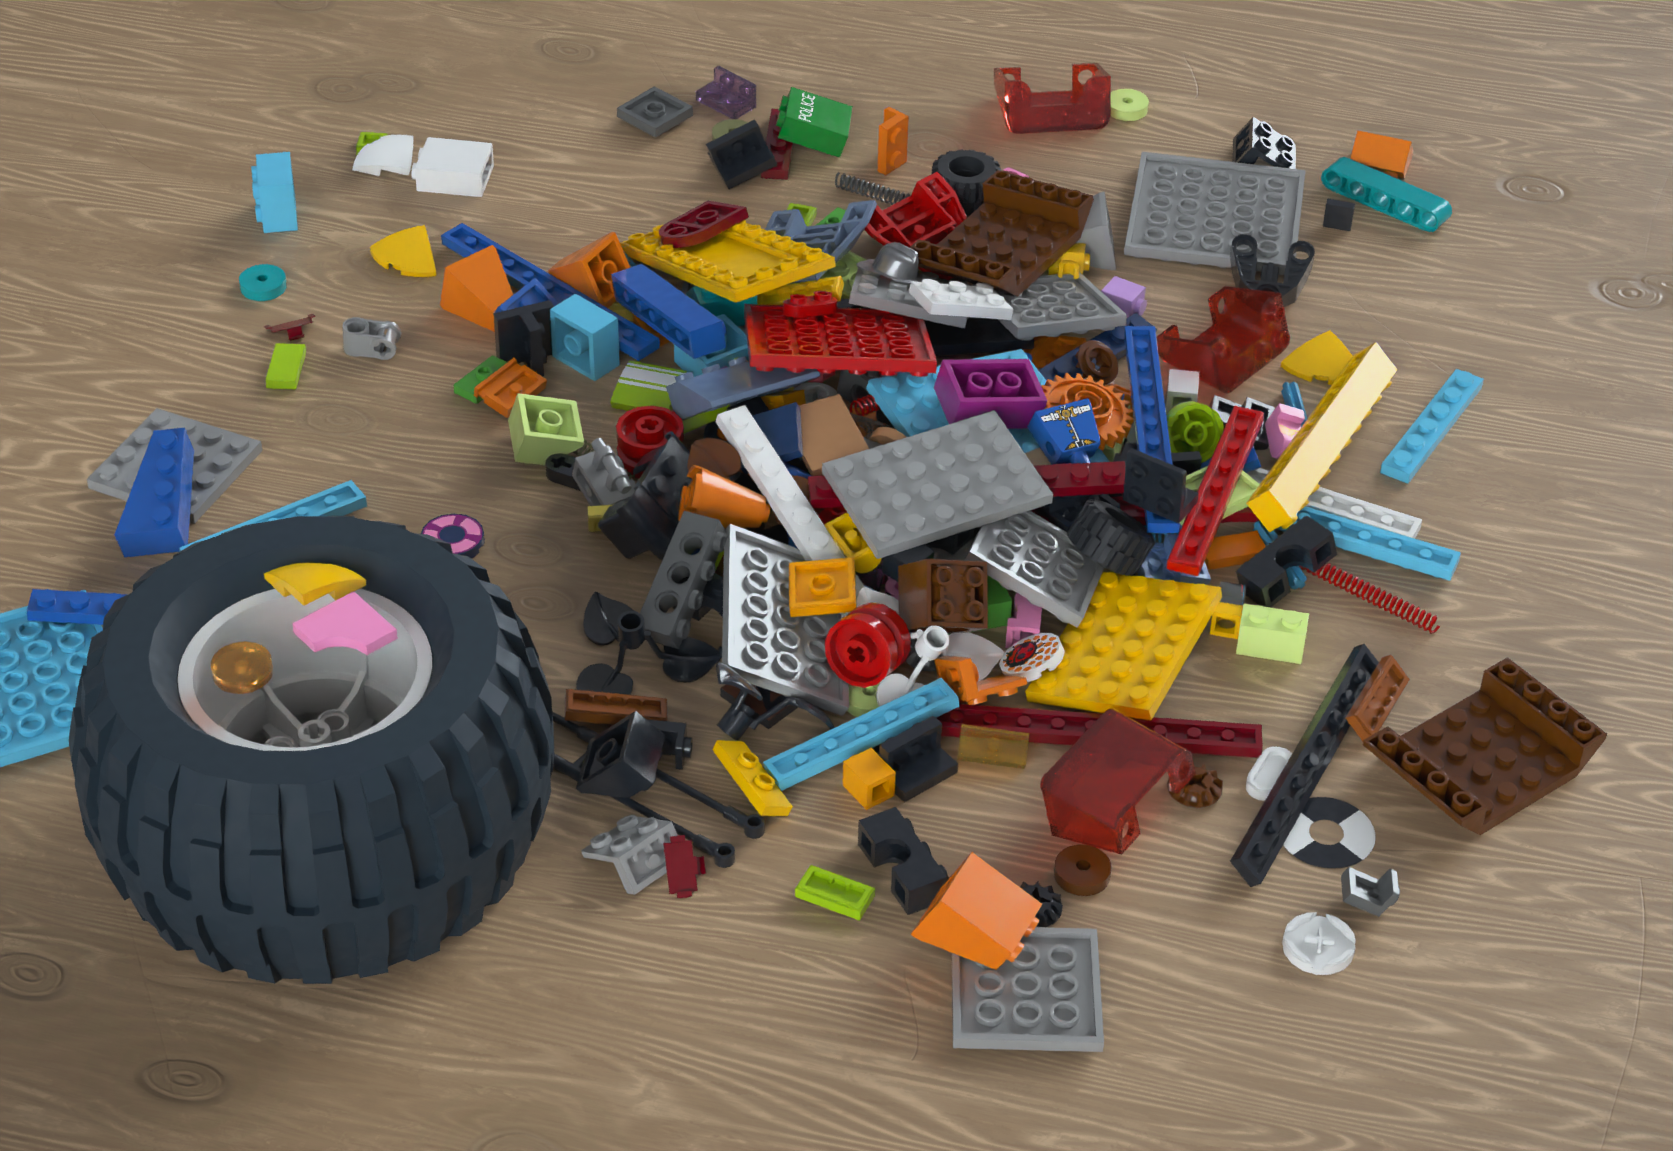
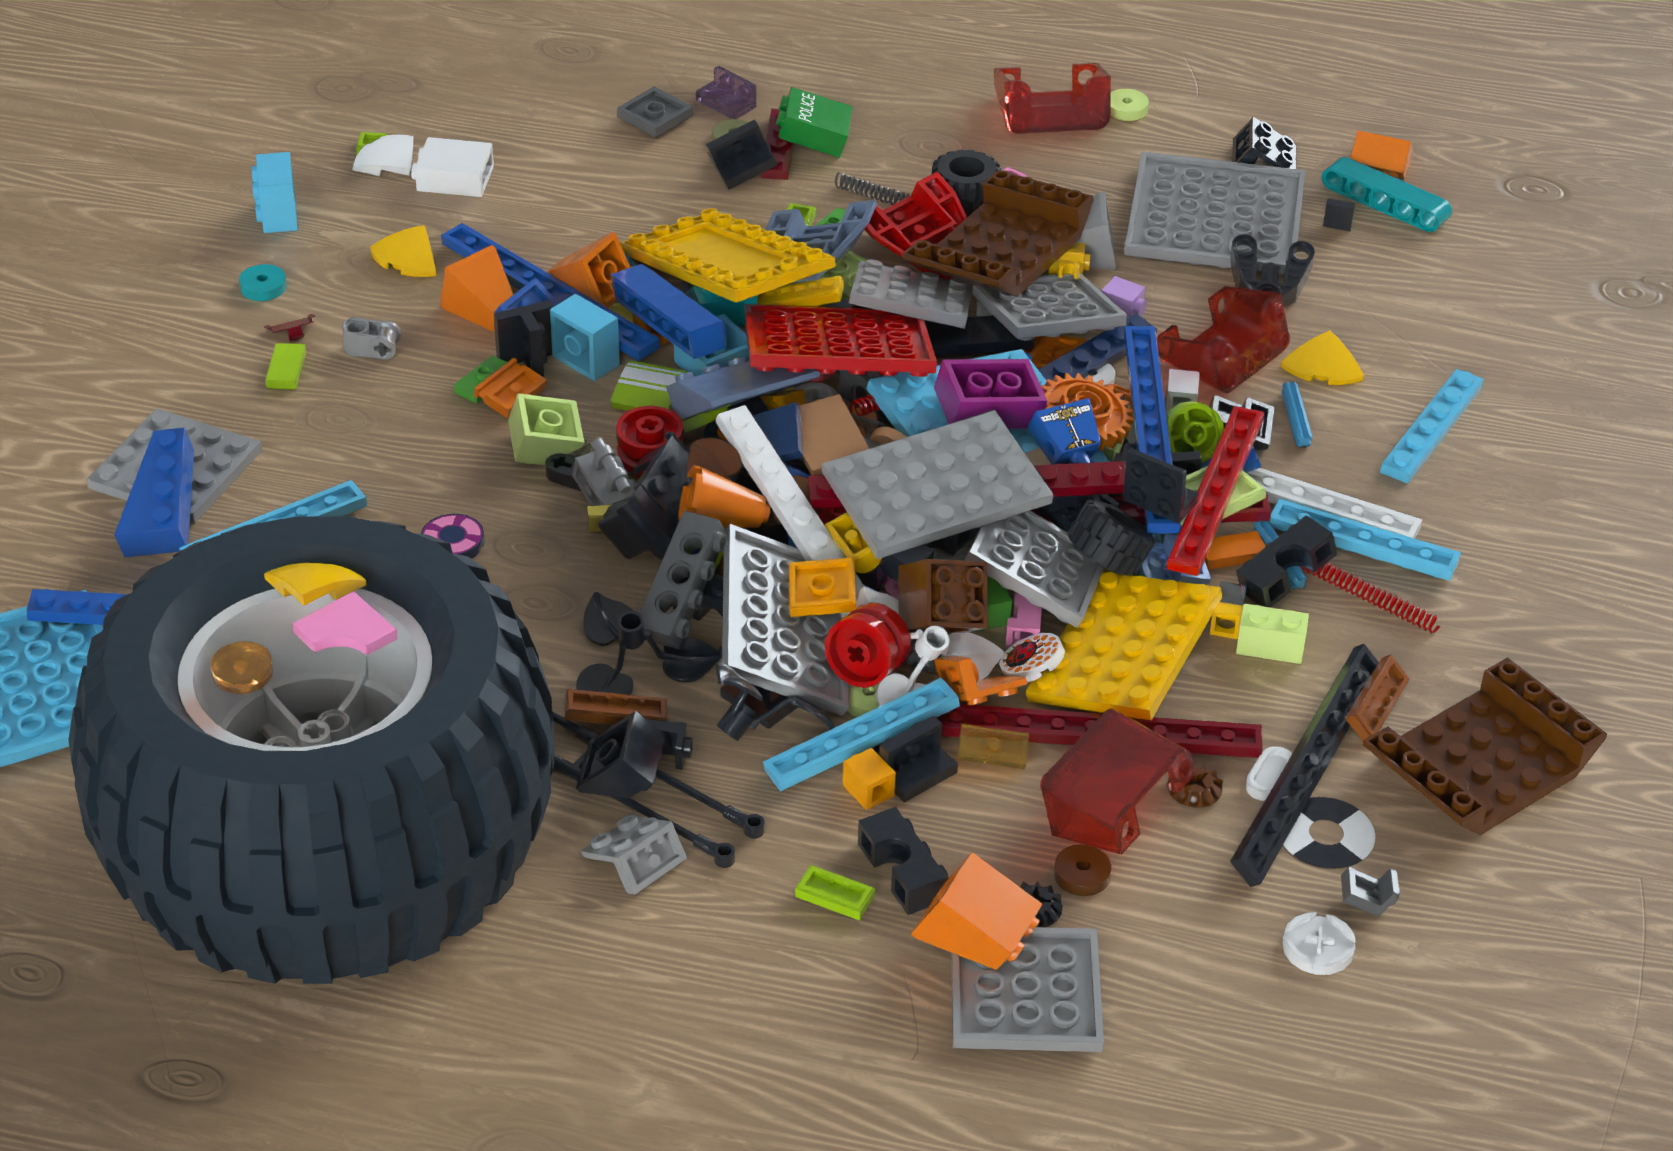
dark red tile [659,200,749,248] -> none
dark red piece [663,835,706,898] -> none
yellow plate [712,740,793,816] -> none
red plate [783,291,837,318] -> none
flat silver piece [857,242,923,284] -> none
orange bracket [877,107,909,176] -> none
white plate [909,279,1014,320] -> none
reddish brown gear [1075,340,1118,385] -> none
brick [1246,342,1397,532] -> none
bright pink leg [1265,403,1305,459] -> none

